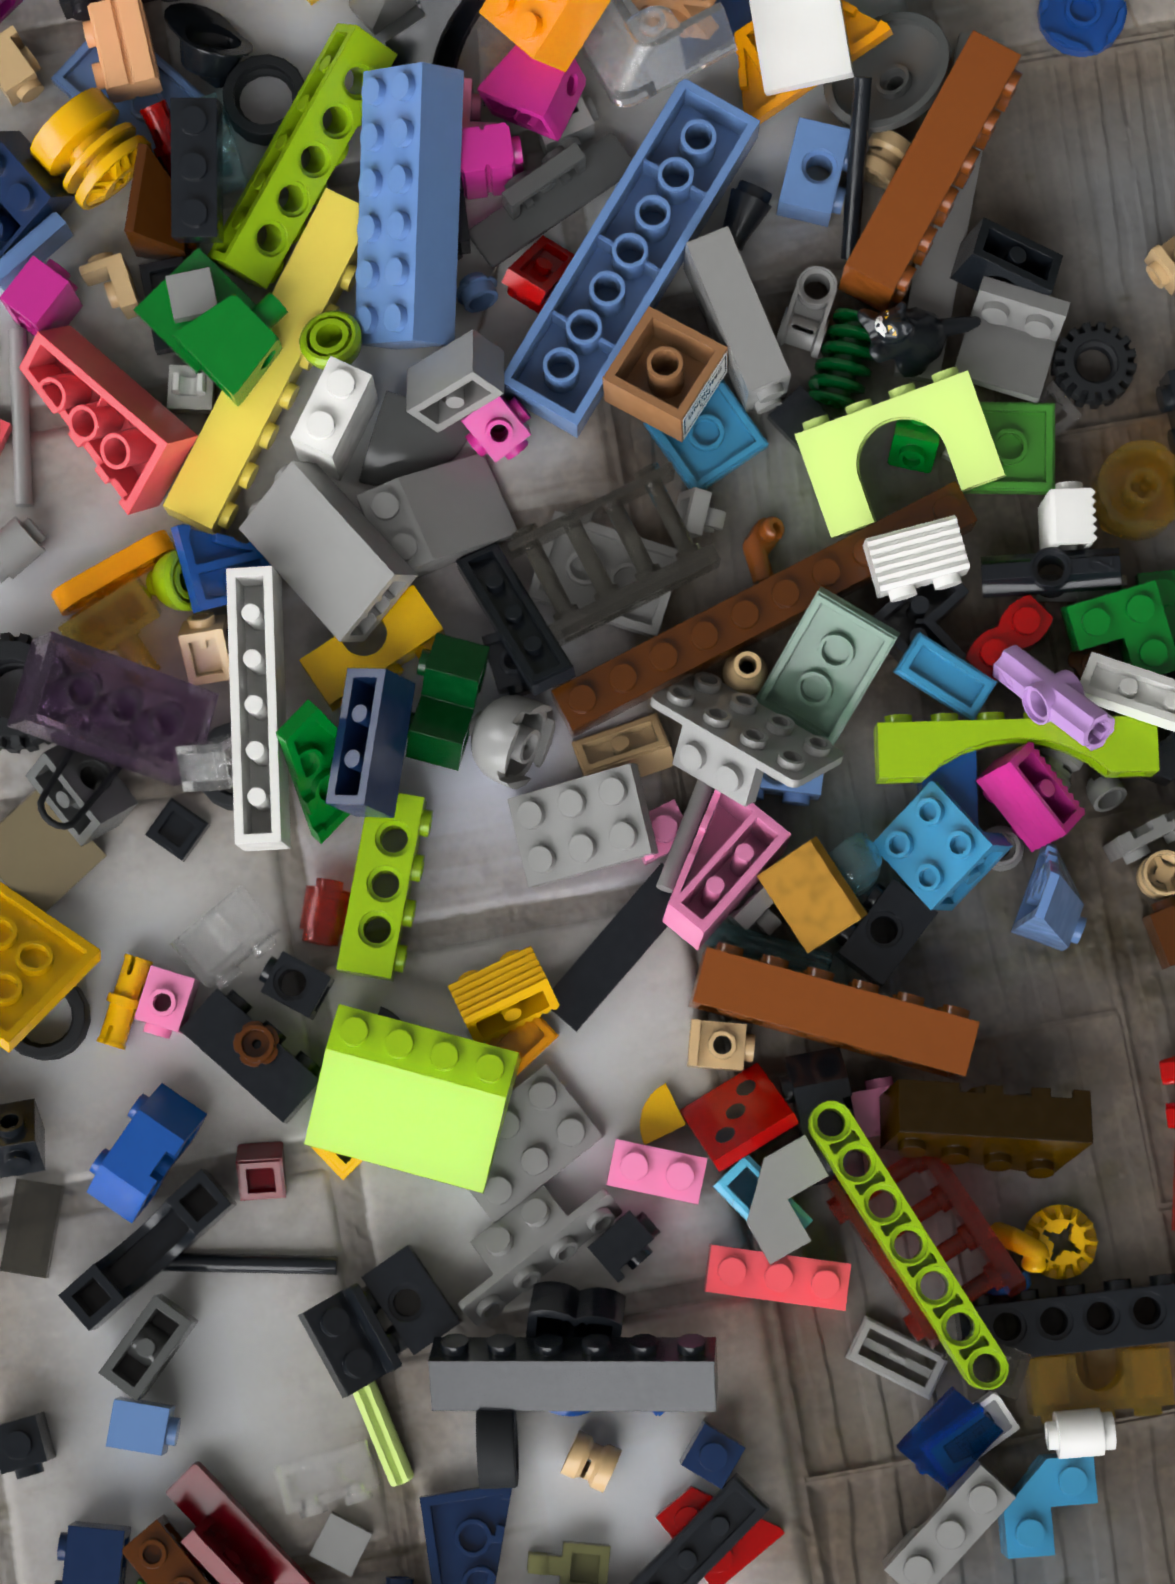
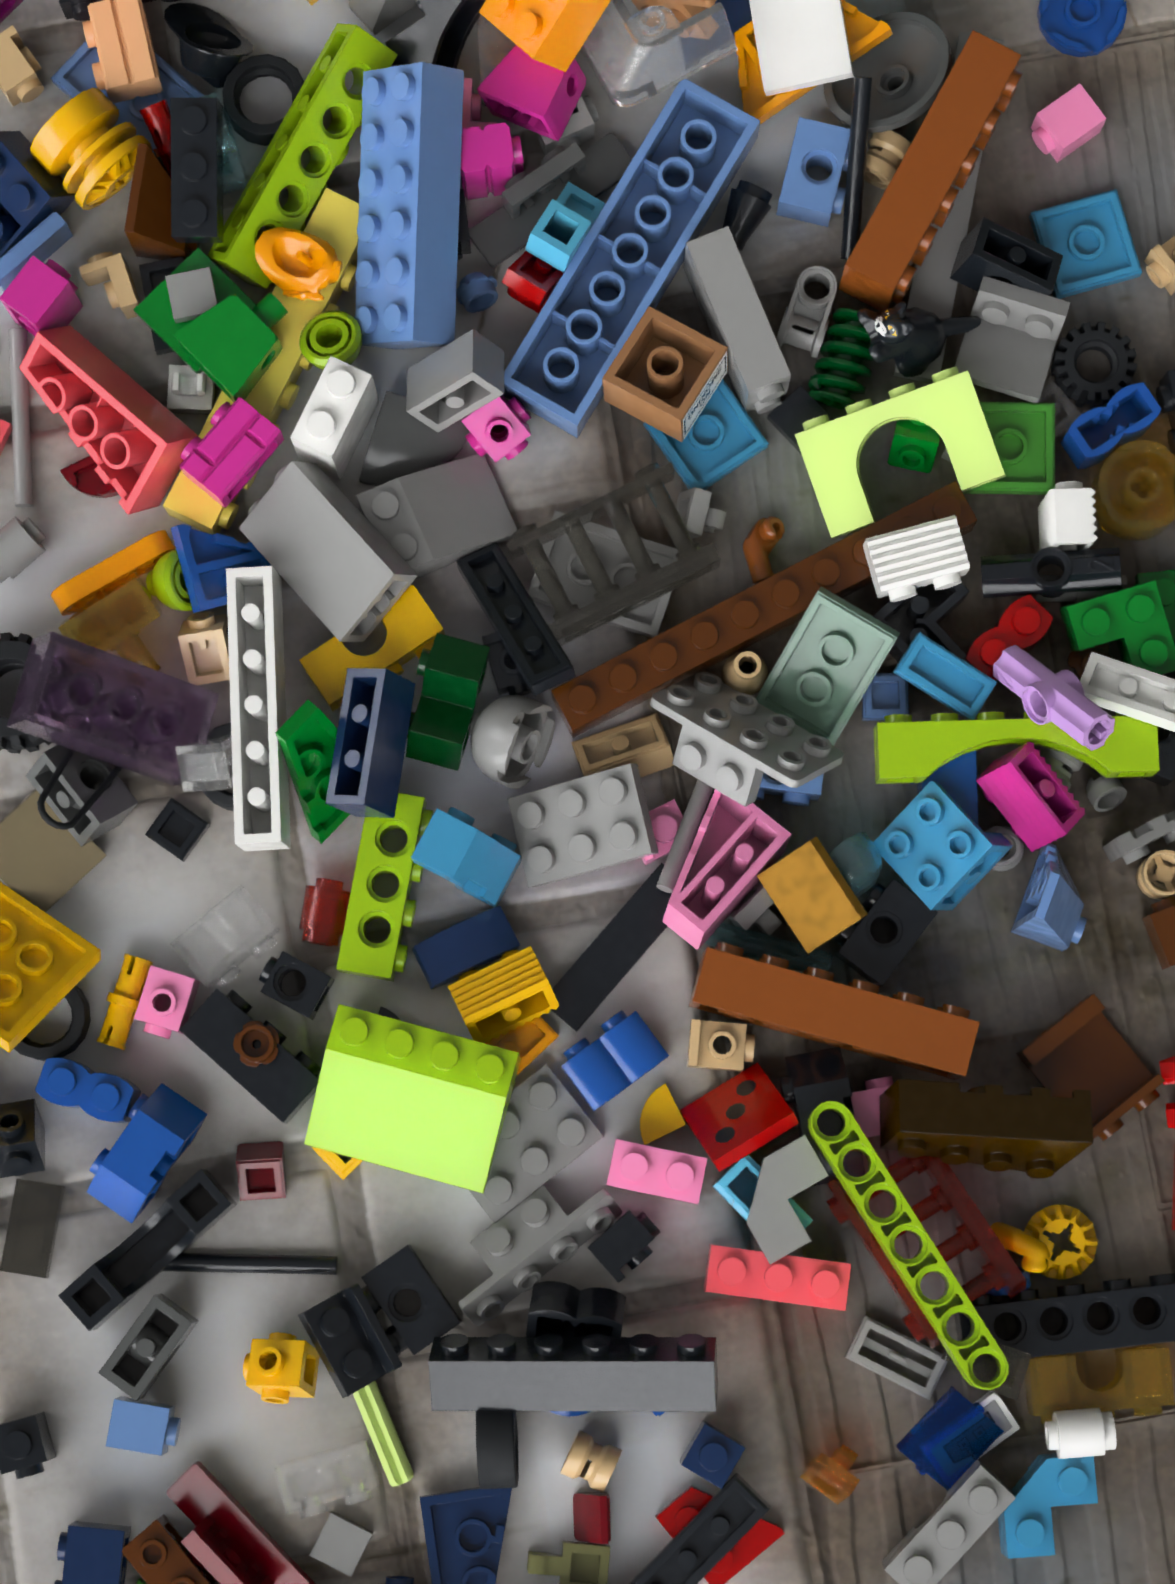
none -> blue brick [35,1058,141,1123]
none -> dark red tile [60,456,119,498]
none -> dark pink brick [180,397,284,508]
none -> yellow brick [243,1332,320,1404]
none -> light orange hat [255,227,343,301]
none -> dark azure brick [411,807,522,908]
none -> dark blue slope [412,906,520,990]
none -> medium azure brick [525,181,606,273]
none -> blue brick [561,1010,669,1112]
none -> dark red slope [573,1492,611,1544]
none -> clear orange tile [800,1444,860,1505]
none -> medium blue tile [861,673,909,721]
none -> reddish brown panel [1016,994,1165,1141]
none -> dark azure tile [1029,189,1142,299]
none -> bright pink brick [1031,83,1107,163]
none -> blue brick [1060,383,1162,469]

